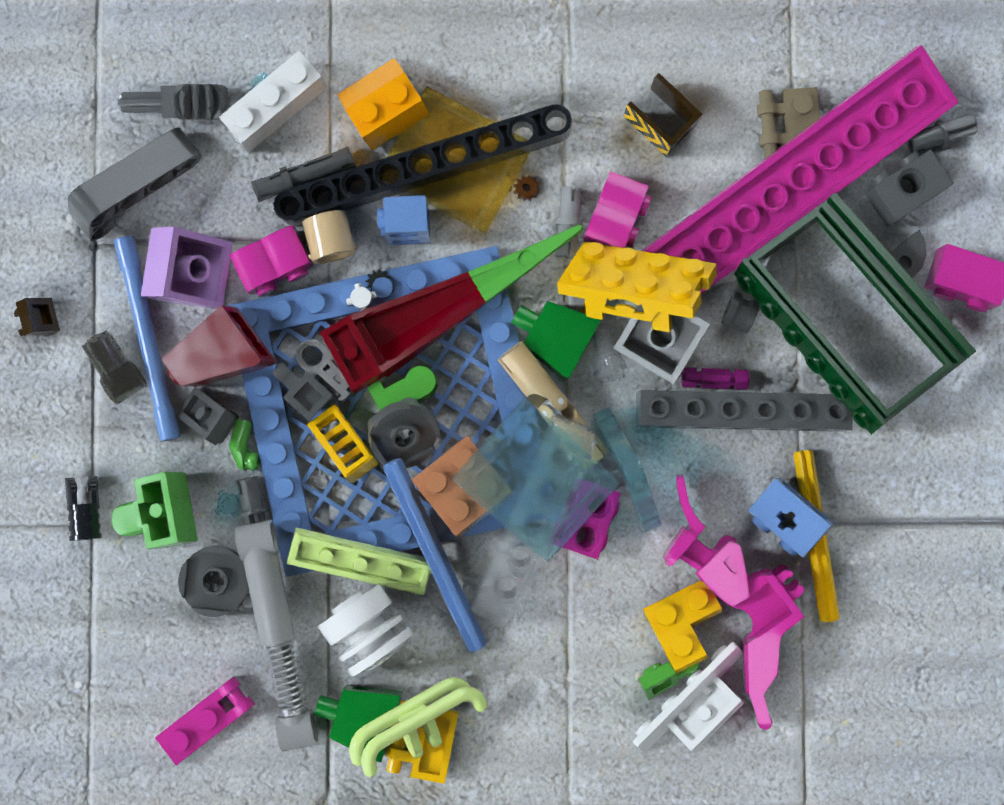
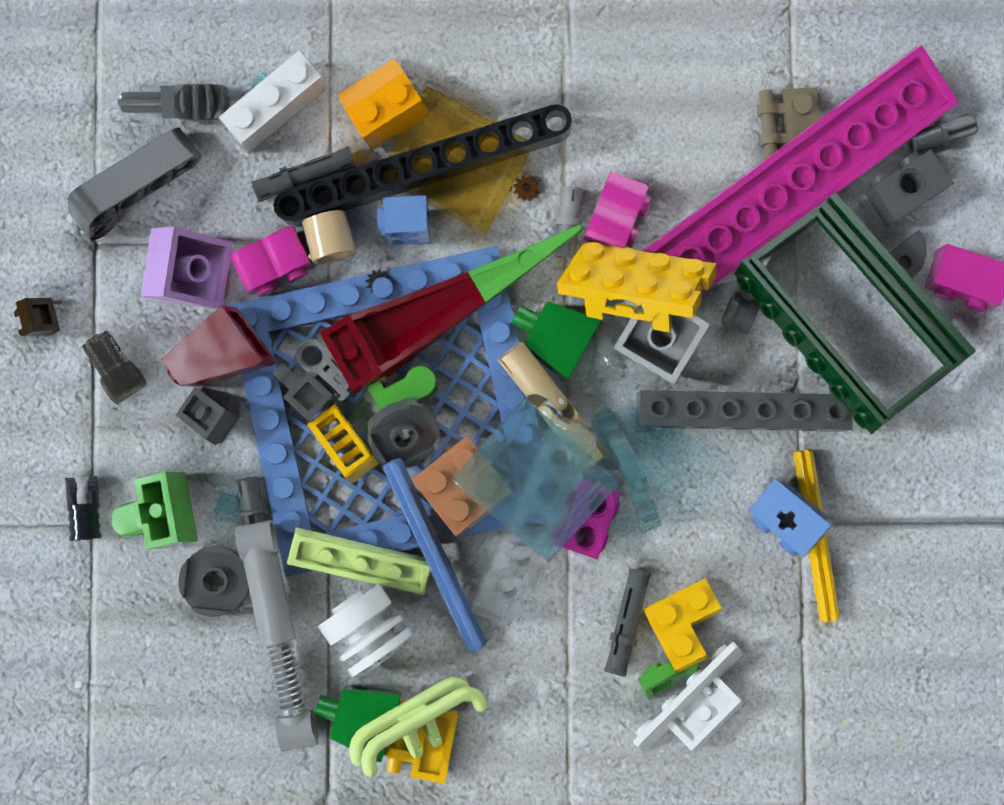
medium blue piece [114,236,181,442] -> none
dark pink plate [155,676,255,765] -> none
bright green arm [229,419,261,472] -> none
white piece [346,283,377,311] -> none
dark brown piece [623,73,703,157] -> none
dark pink piece [663,474,805,730] -> none
magenta axle [681,367,750,390] -> none
none -> dark grey pin [604,568,651,677]

